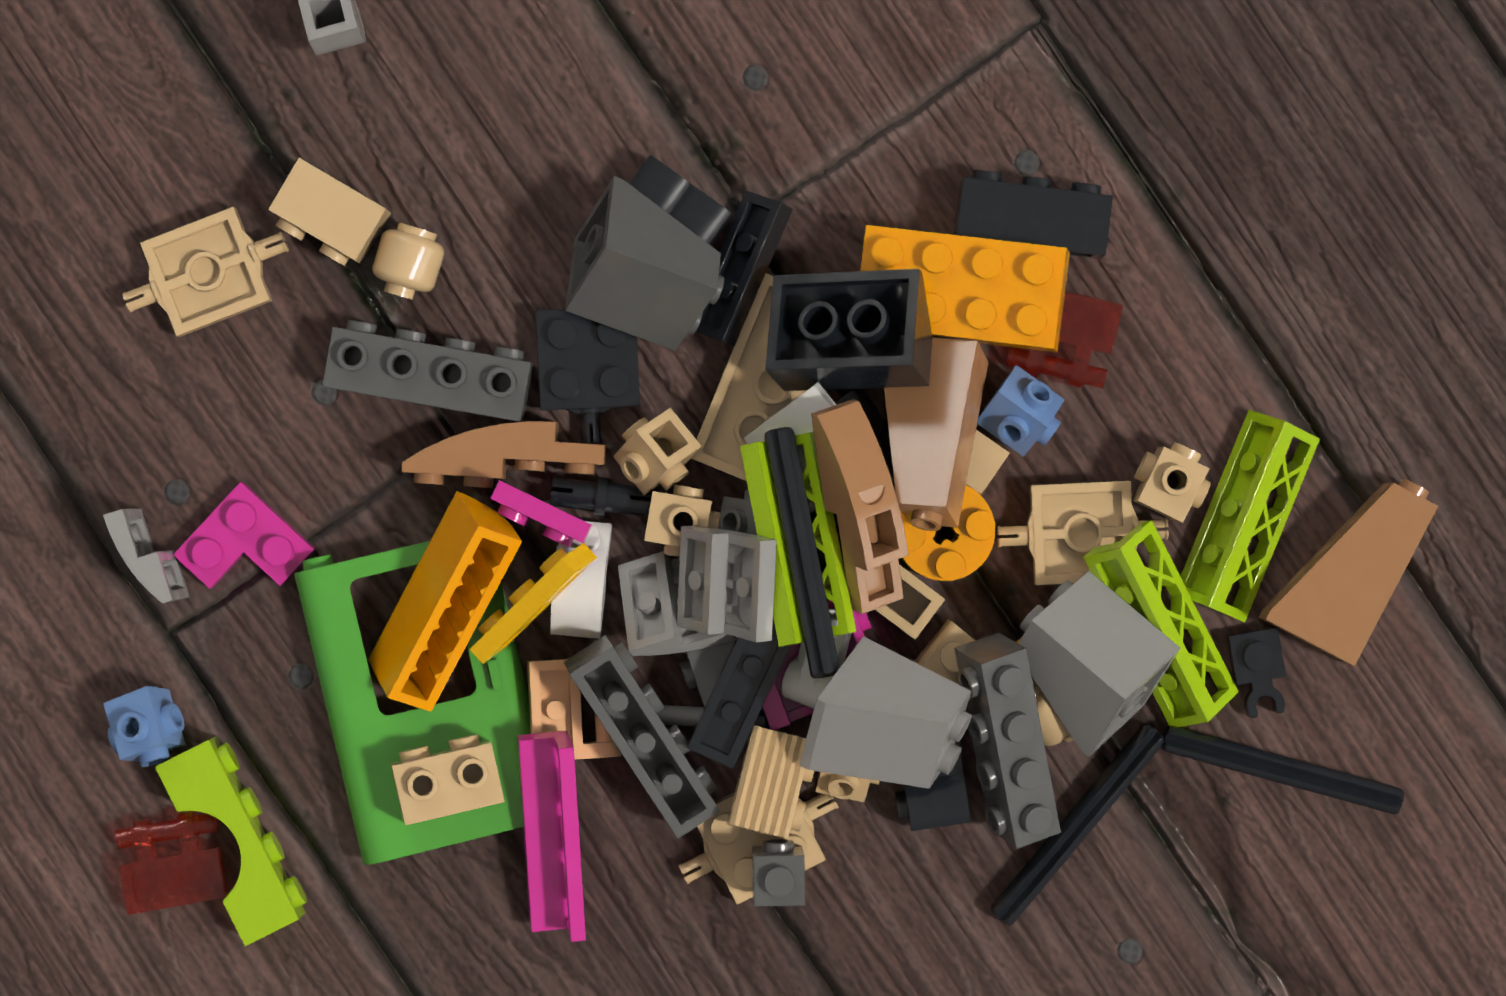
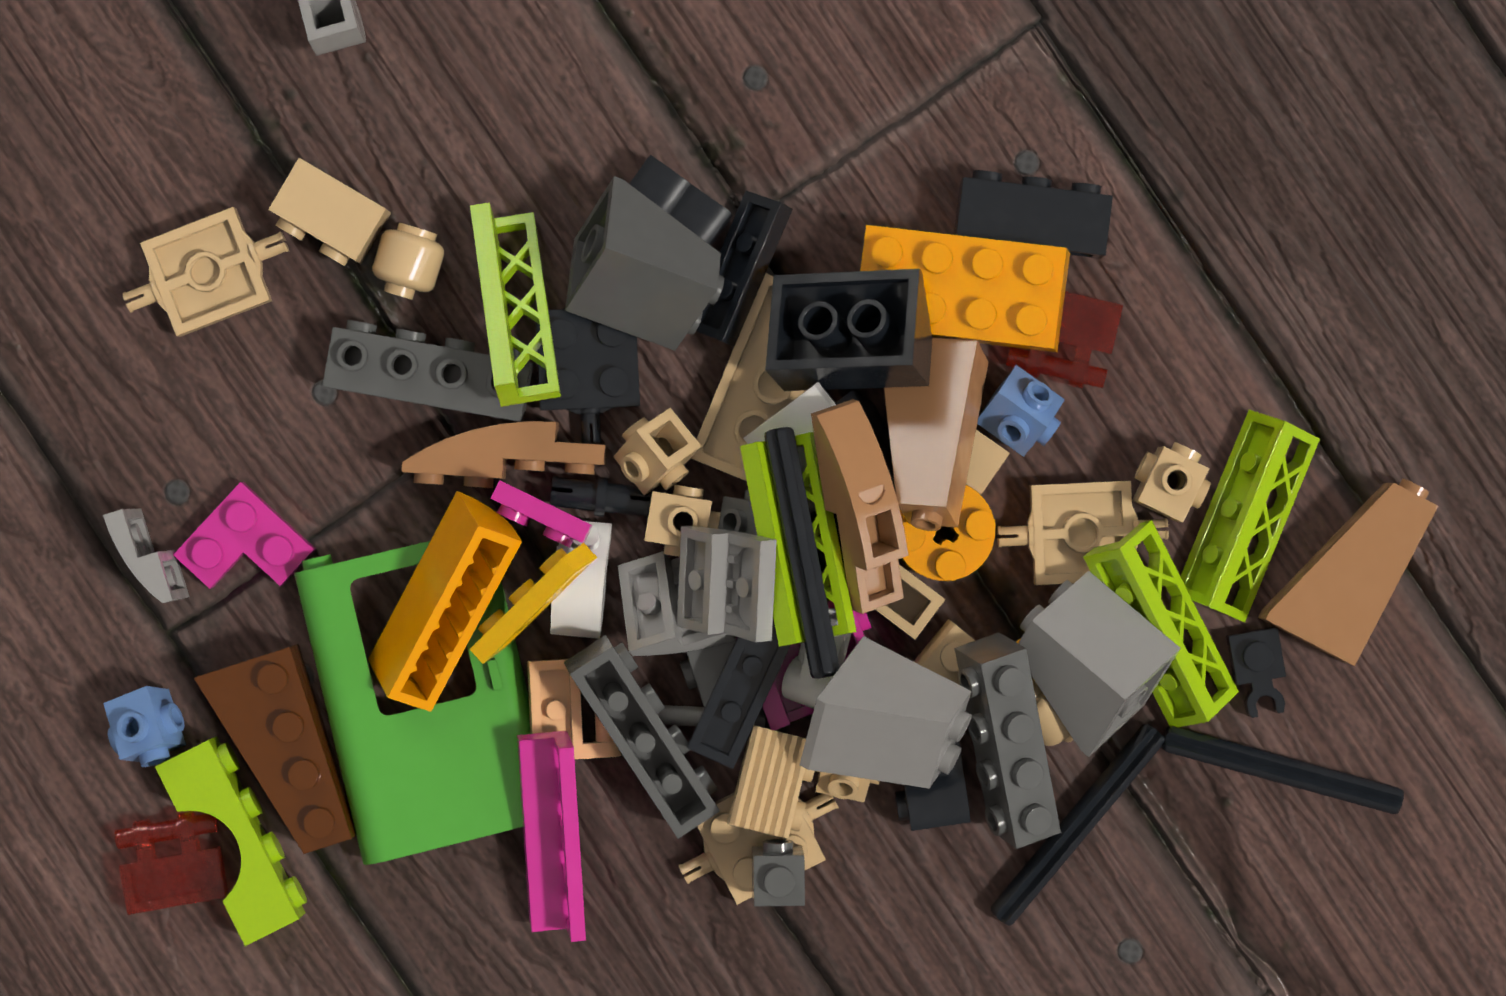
tan brick [390,734,505,826] -> none
none -> reddish brown wedge [194,644,356,854]
none -> lime fence [470,202,561,407]

